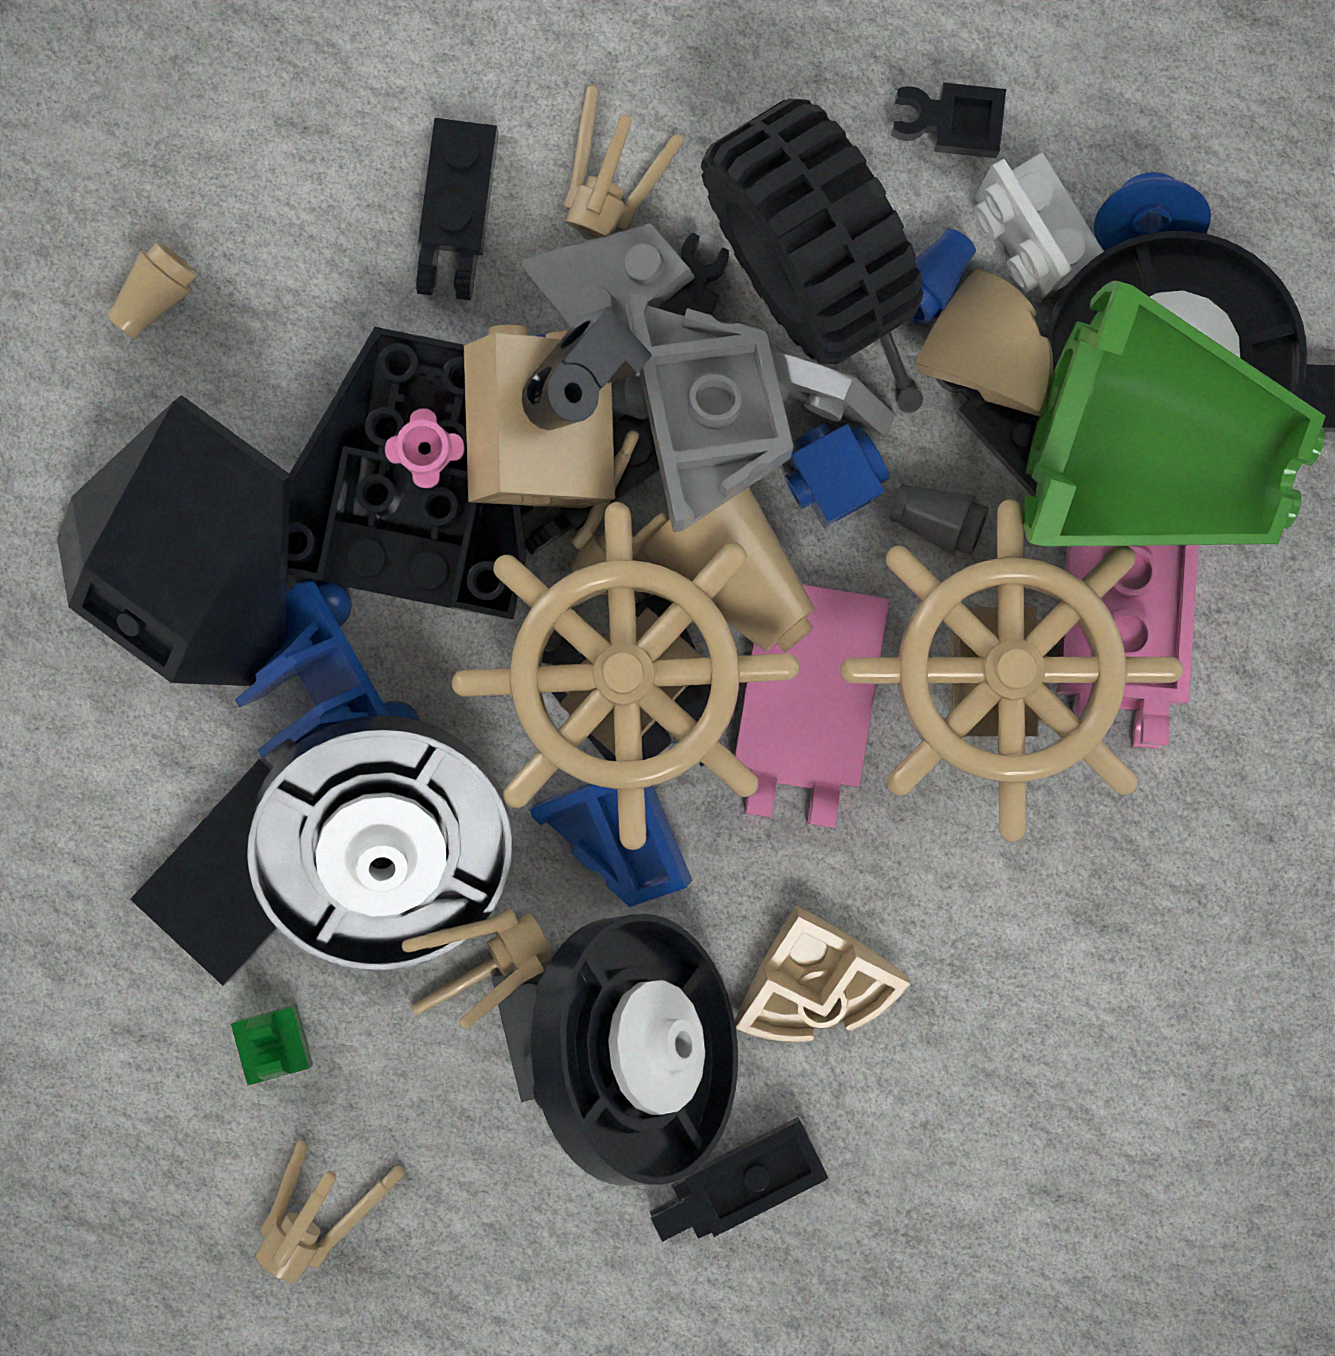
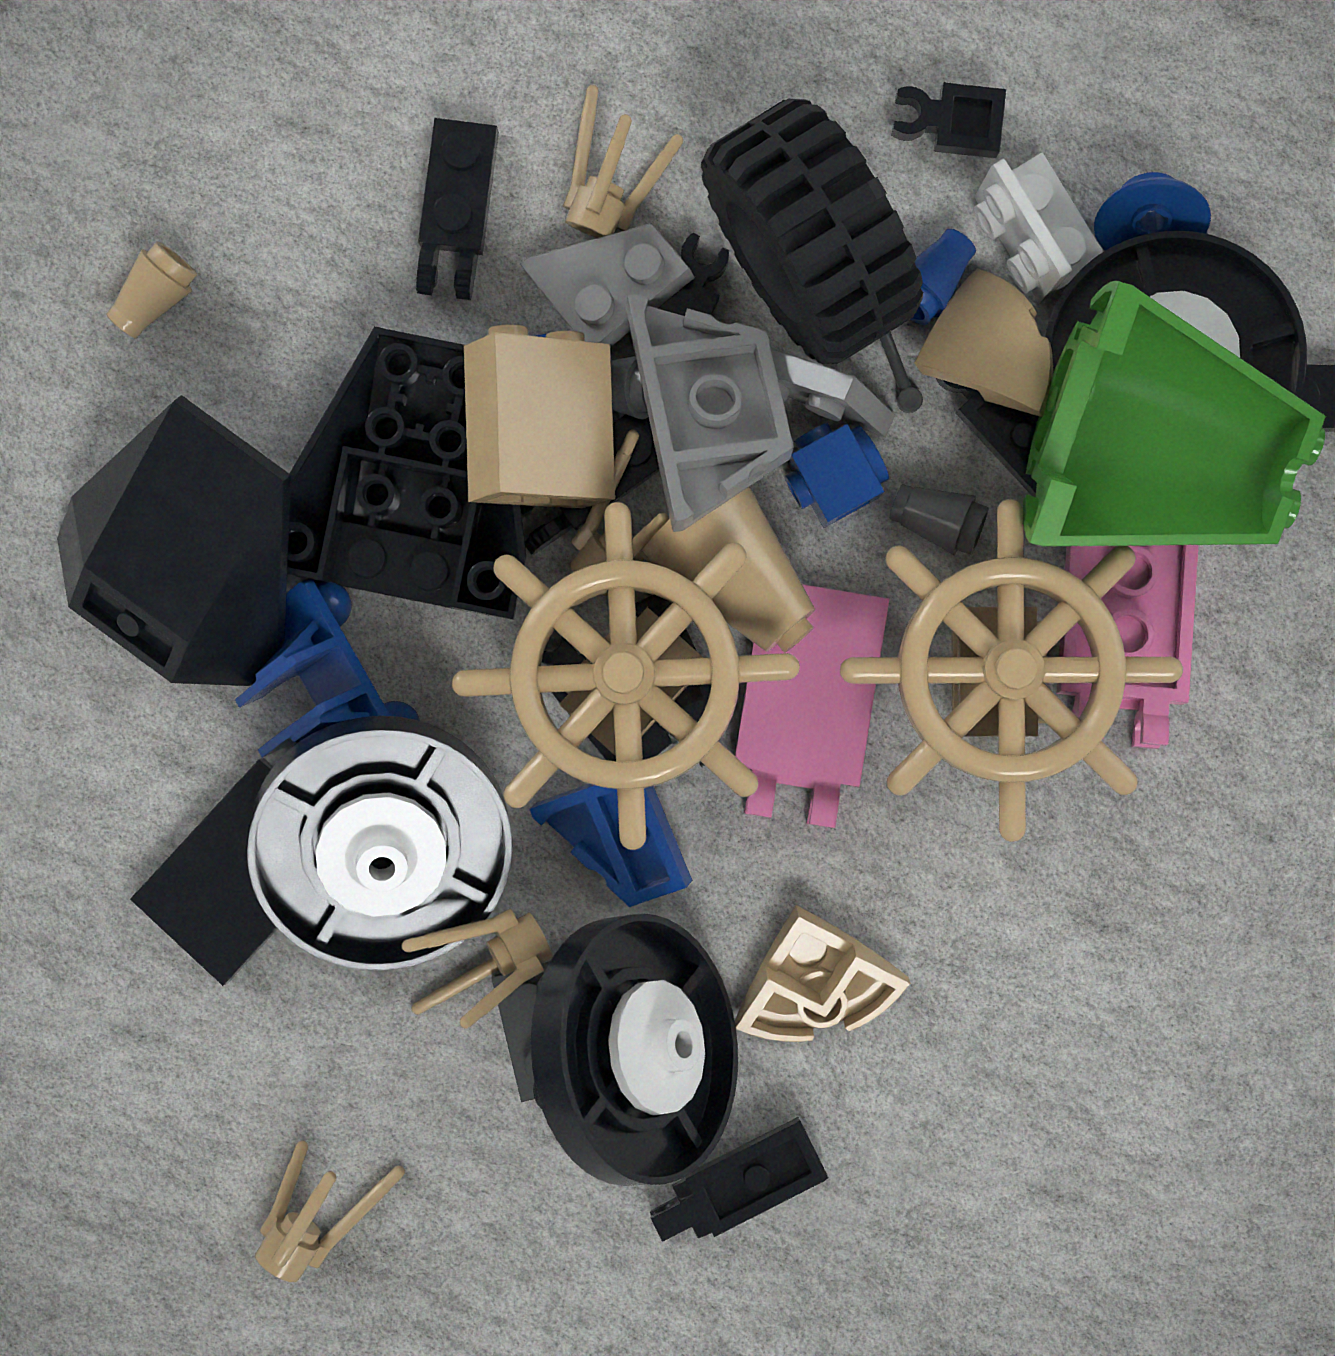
green tile [231,1004,313,1086] -> none
bright pink plate [385,409,465,488] -> none
black leg [522,306,652,430] -> none

